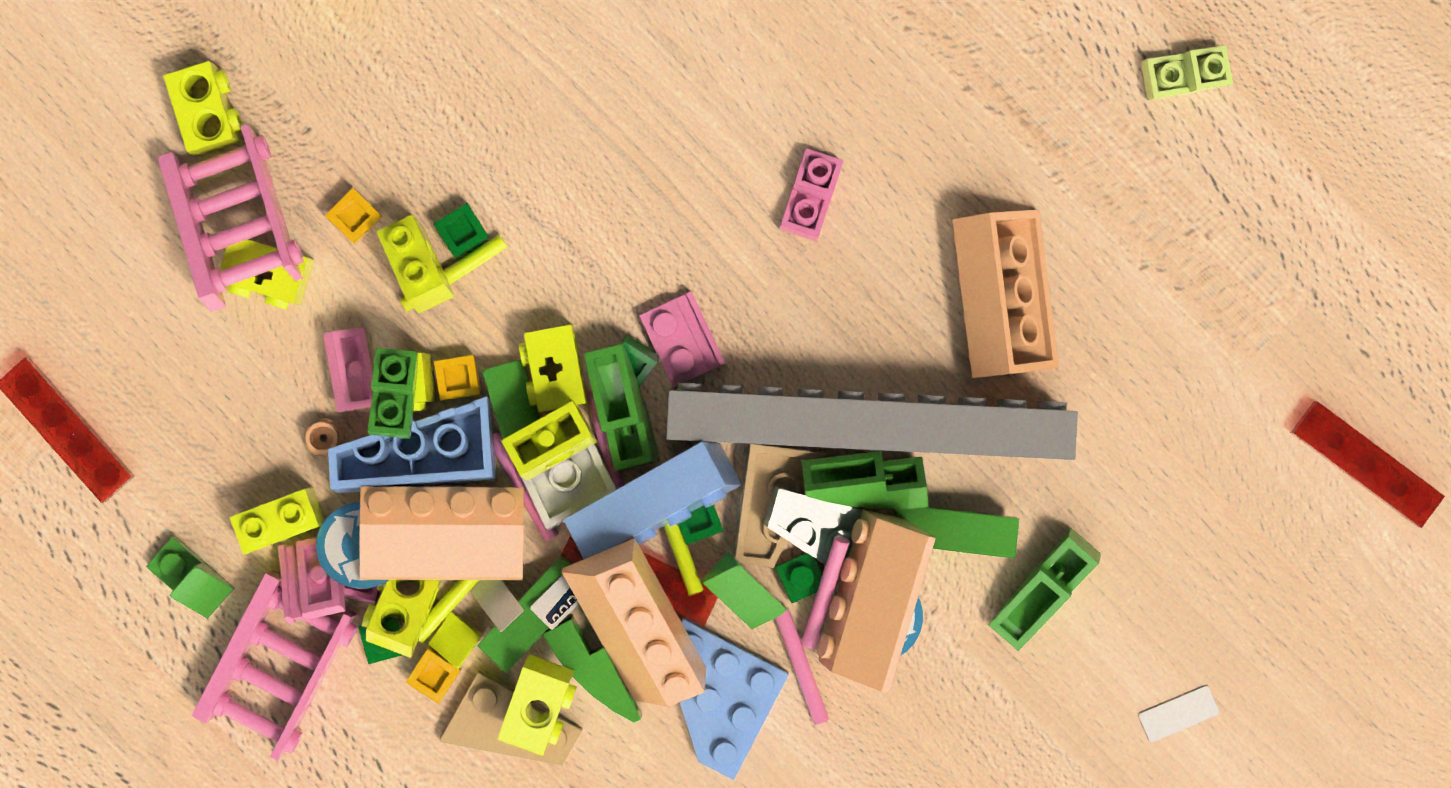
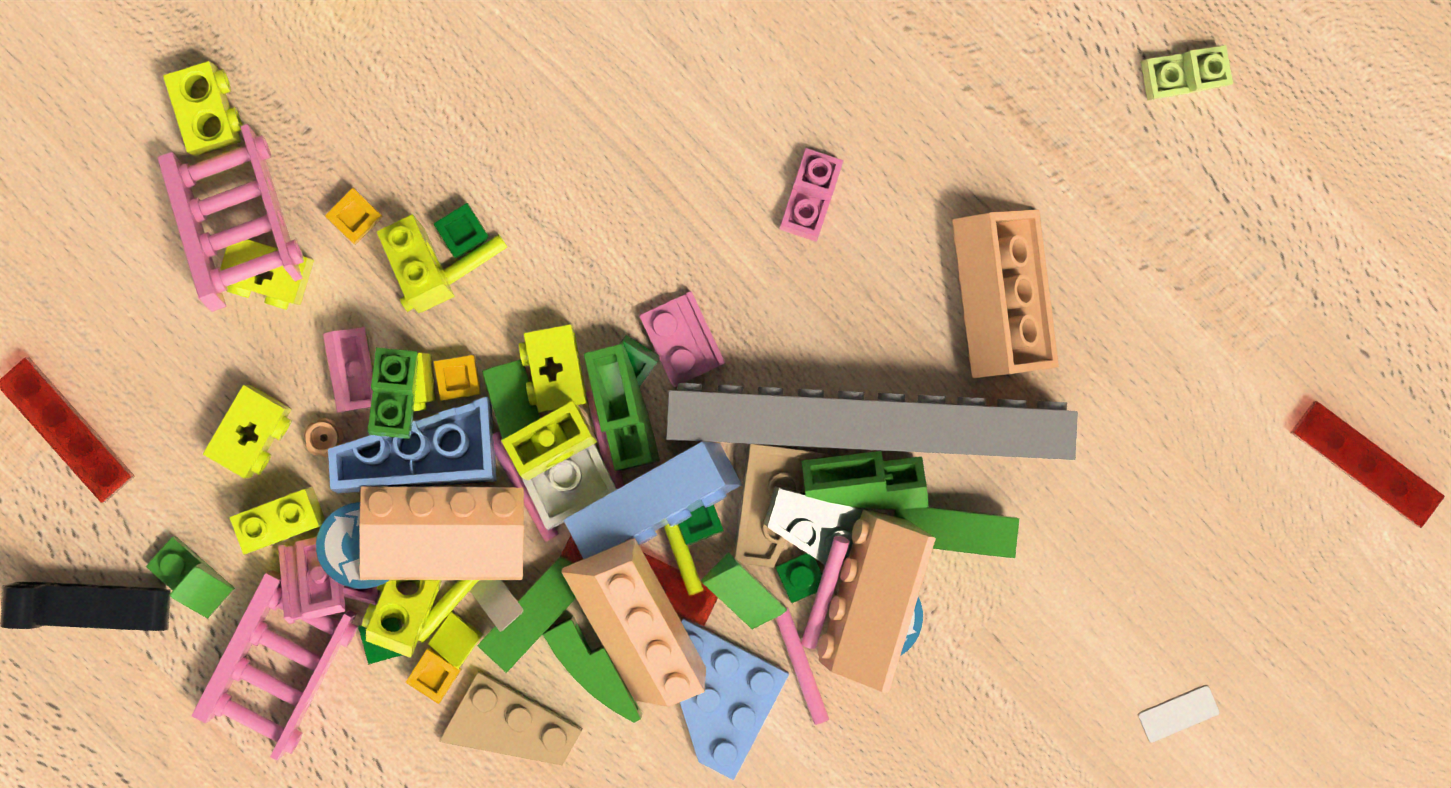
neon yellow brick [497,654,577,756] -> none
white sticker [530,560,581,630] -> none
bright green slope [988,528,1101,651] -> none
none -> black beam [0,582,171,631]
none -> neon yellow brick [203,385,292,479]

